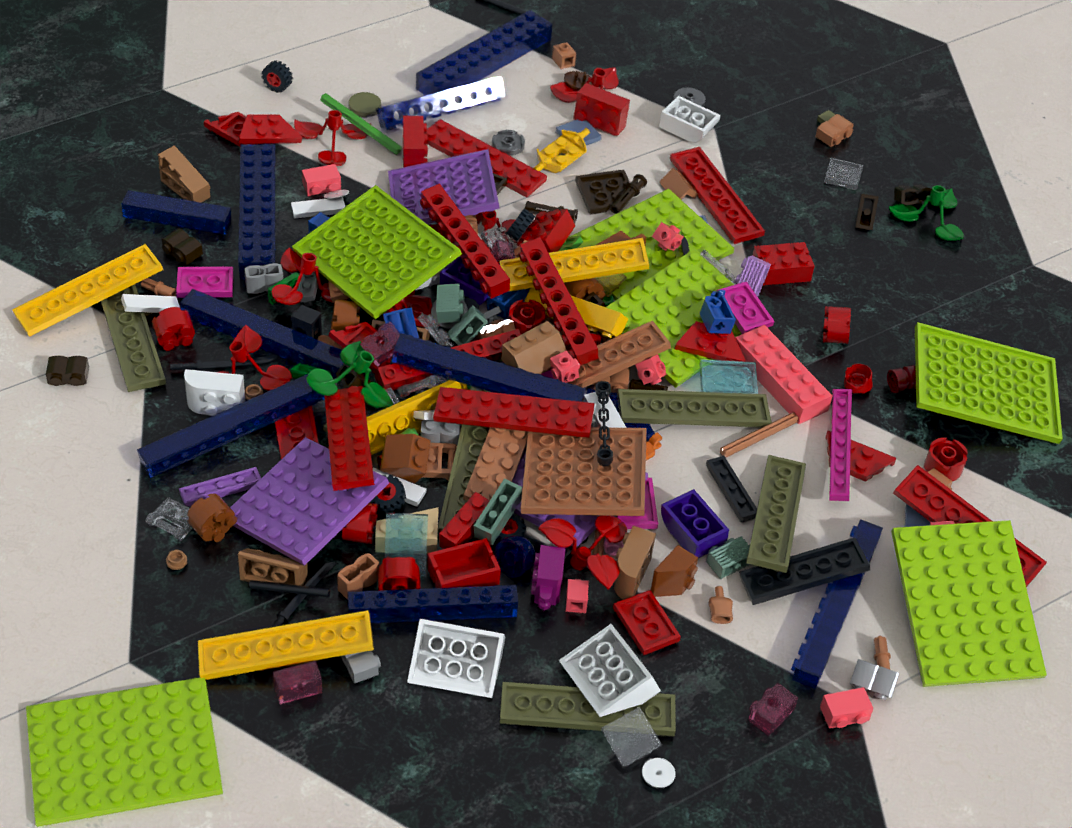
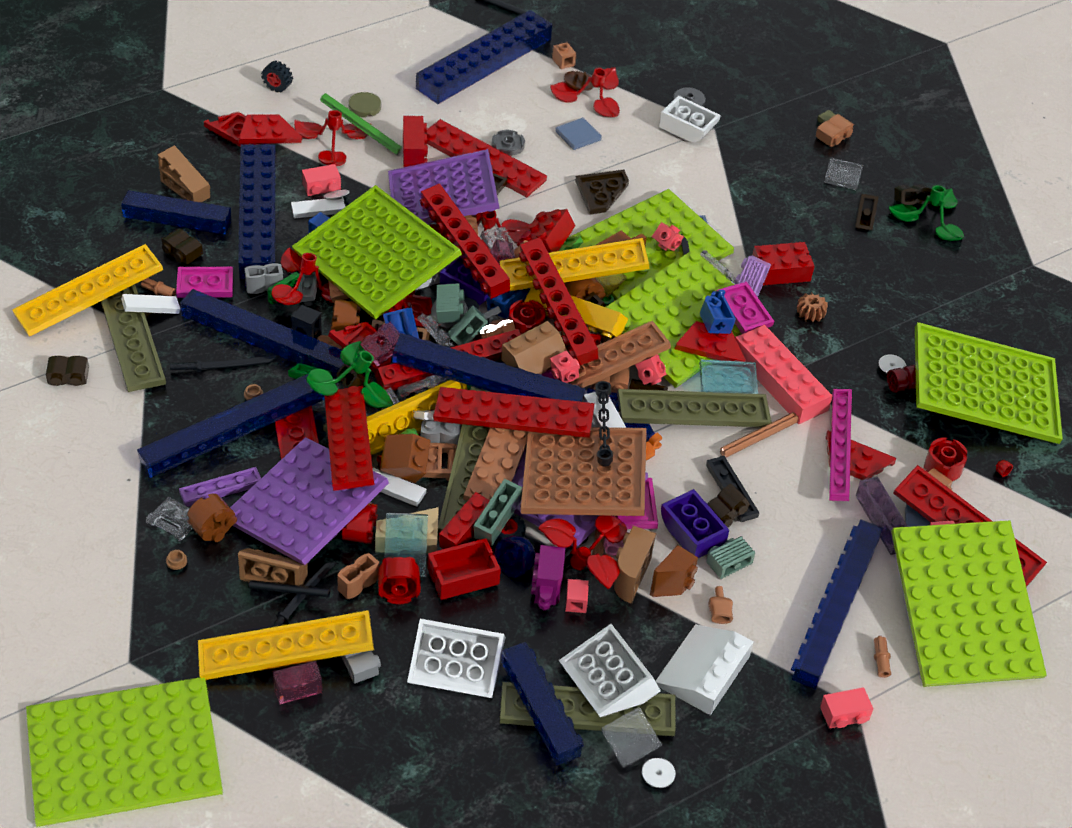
red brick [152,307,195,351] -> none
white brick [184,369,245,418] -> none
red plant [218,325,292,391] -> none
clear blue brick [348,585,518,623] -> none
black wheel [371,475,406,514] -> none
clear blue brick [376,77,506,130] -> none
black wheel [506,208,536,242] -> none
dark brown pin [525,201,578,223] -> none
yellow plate [533,128,590,173] -> none
red brick [574,83,630,136] -> none
dark brown pin [610,174,647,214] -> none
red plate [613,590,681,655] -> none
nougat panel [660,168,697,200] -> none
red plate [670,146,765,244] -> none
black plate [739,537,870,605] -> none
olive plate [746,455,806,573] -> none
clear pink brick [748,683,798,736] -> none
red brick [823,306,851,344] -> none
red hair [844,363,873,393] -> none
light grey brick [850,659,899,701] -> none
none -> clear blue brick [501,642,584,765]
none -> white slope [655,624,754,715]
none -> dark brown brick [707,483,750,528]
none -> nougat gear [797,292,828,323]
none -> clear purple brick [856,476,908,555]
none -> white piece [879,355,906,373]
none -> red hinge [996,460,1013,477]

